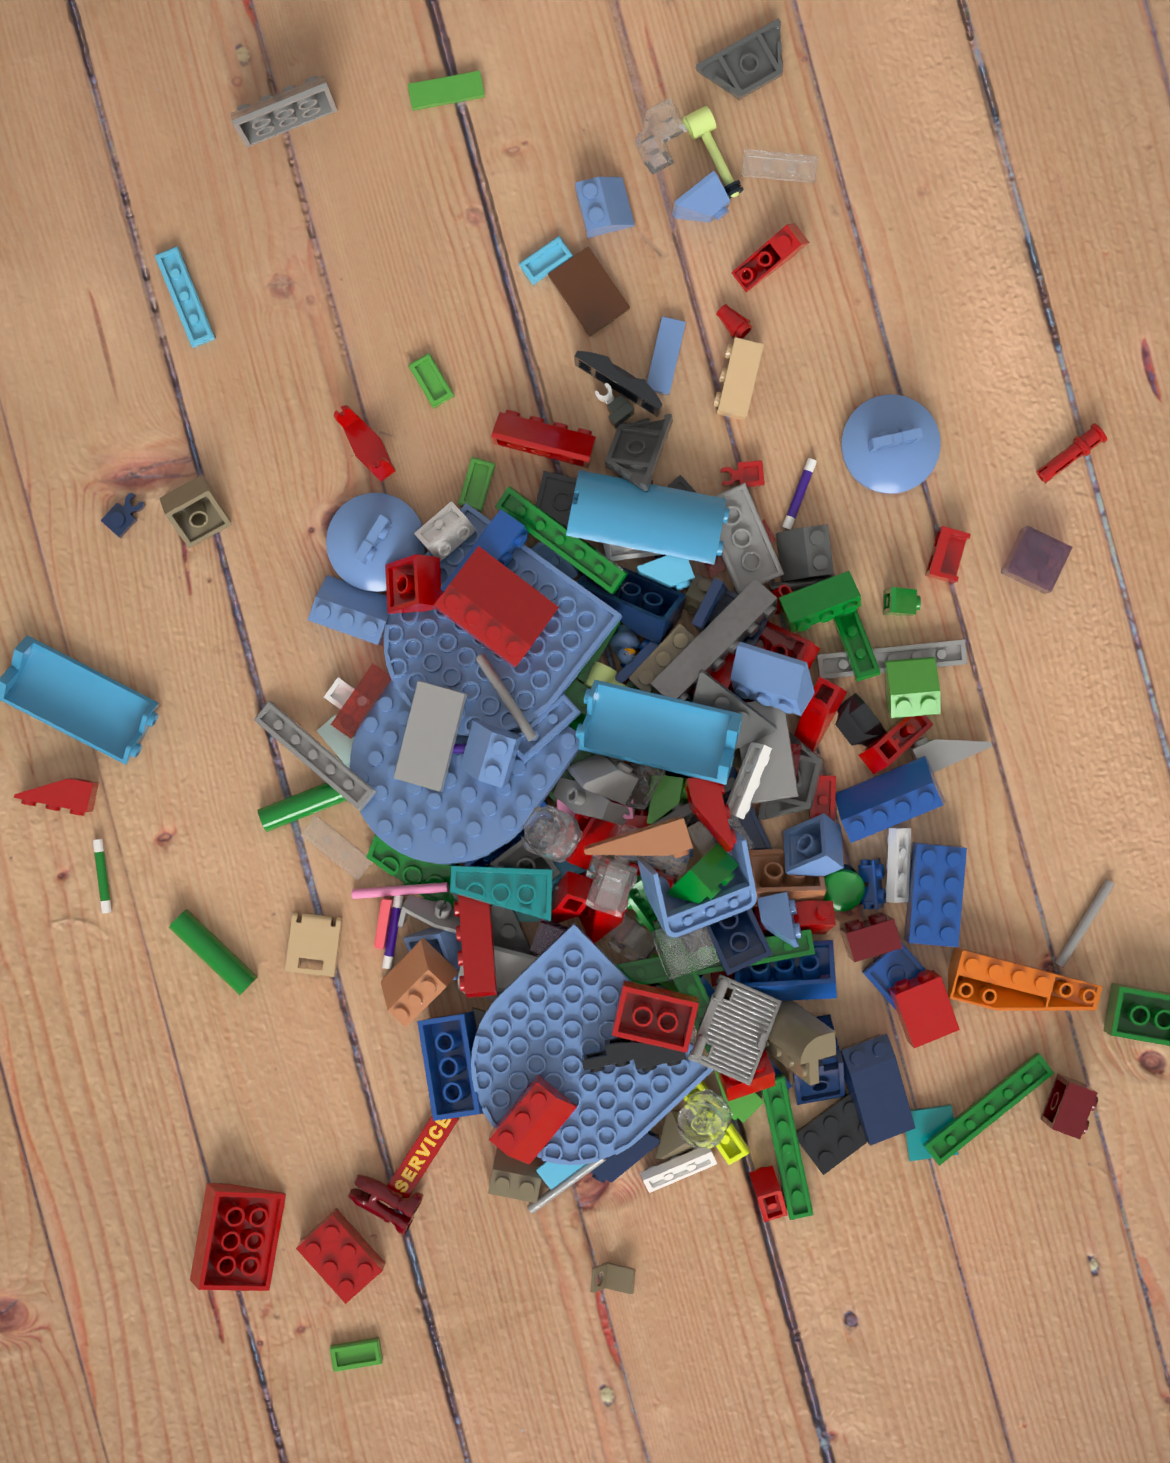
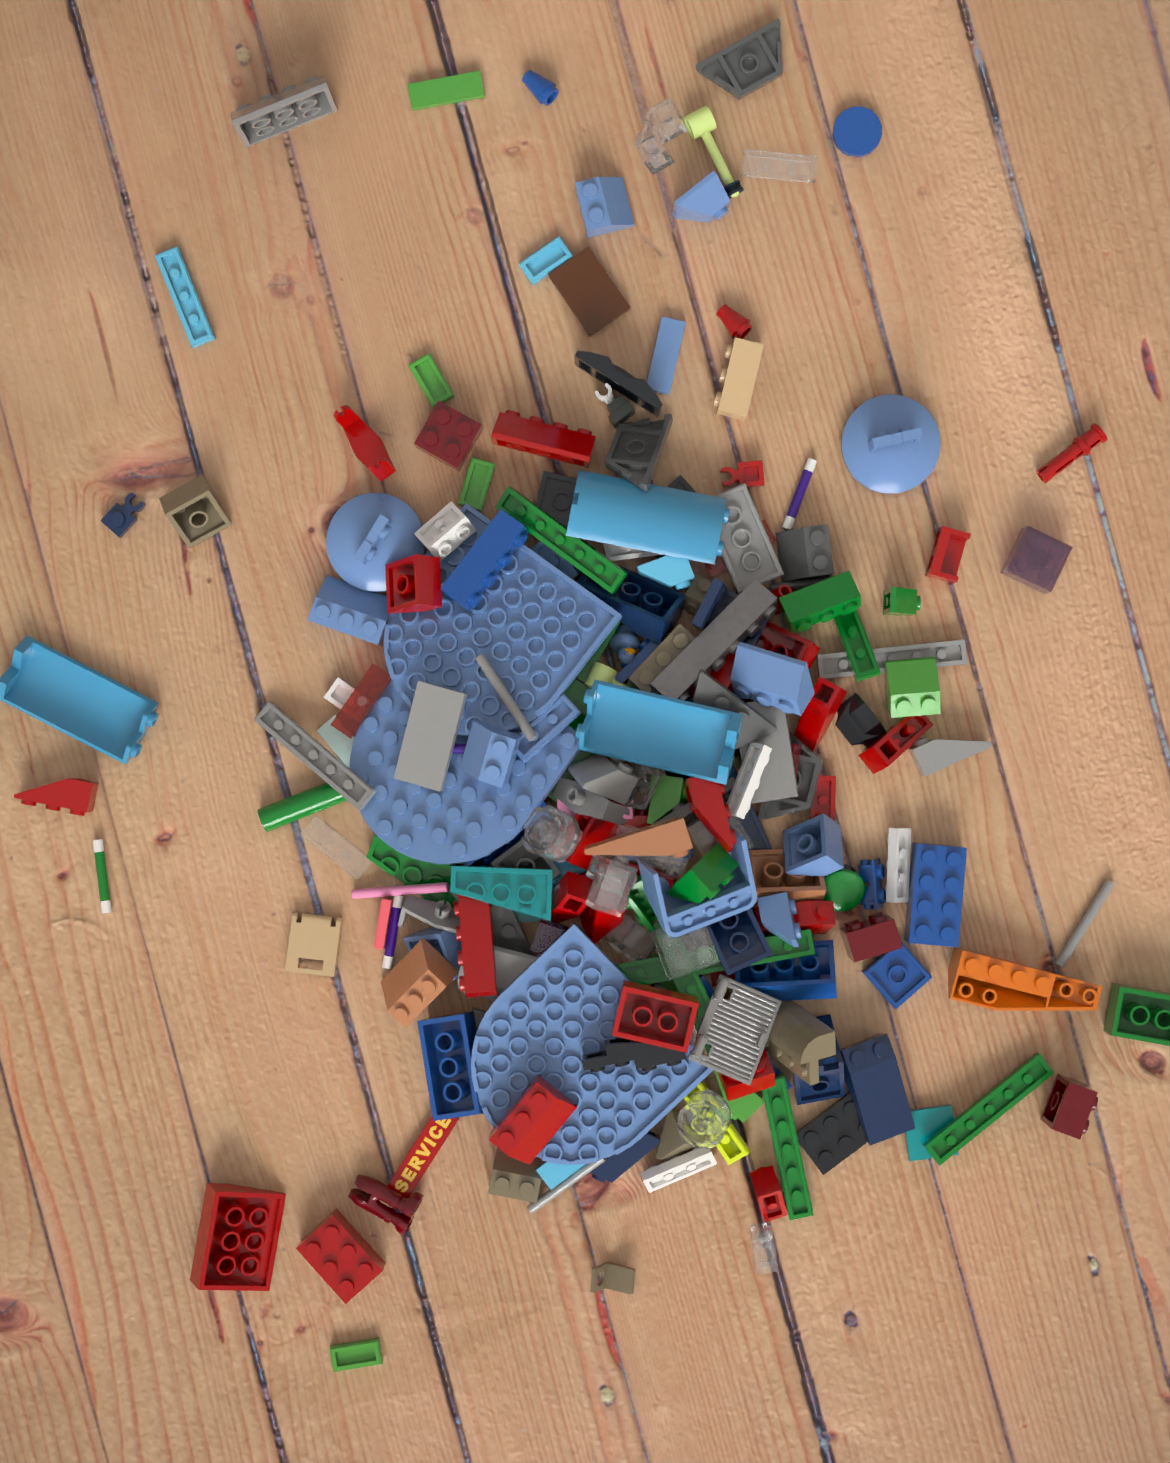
green brick [168,909,258,996] -> none
red slope [433,546,559,668] -> none
red slope [731,223,810,292] -> none
blue slope [835,756,946,843] -> none
red brick [888,970,960,1049] -> none
none -> dark red brick [414,400,483,472]
none -> blue cone [522,70,559,106]
none -> clear leg [750,1222,779,1274]
none -> blue tile [833,107,882,158]

